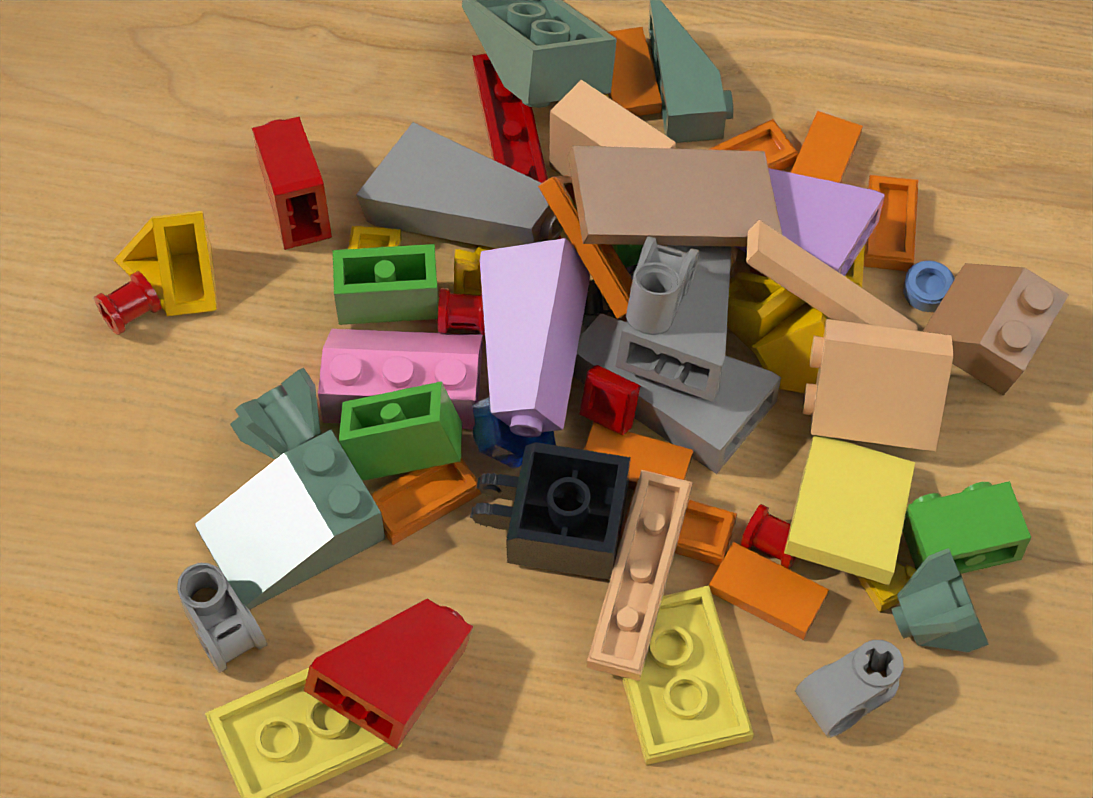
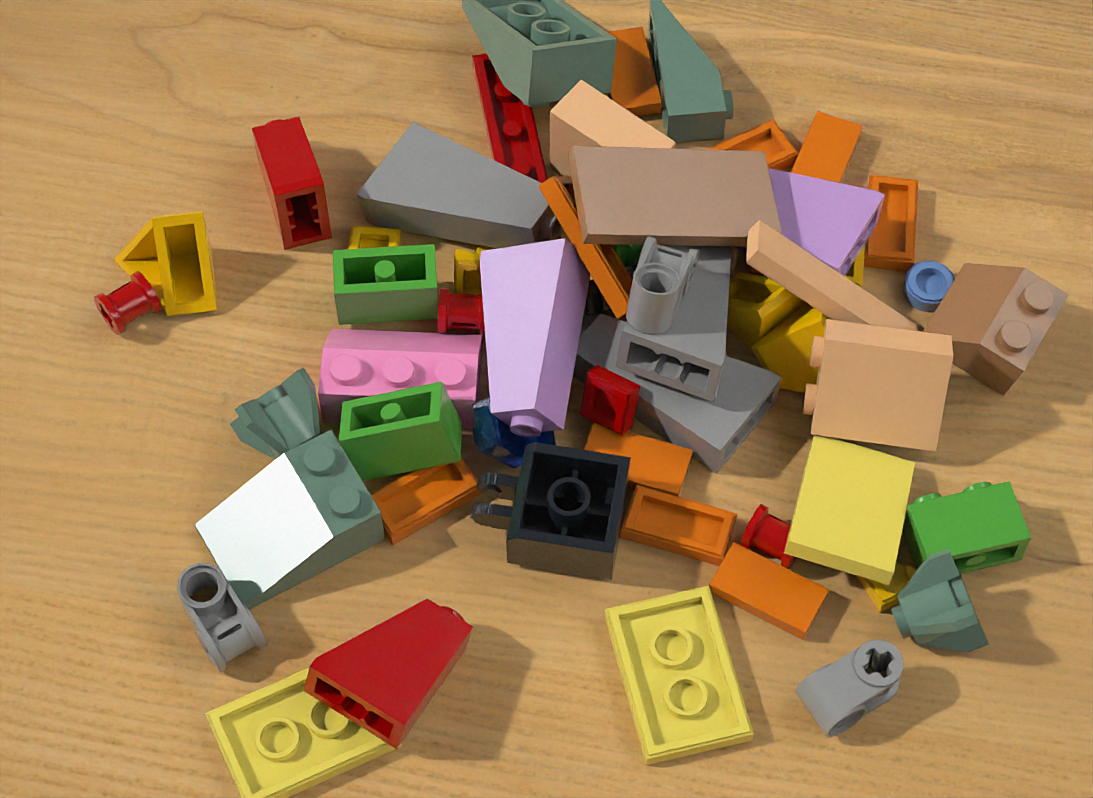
light nougat tile [587,470,693,681] -> none

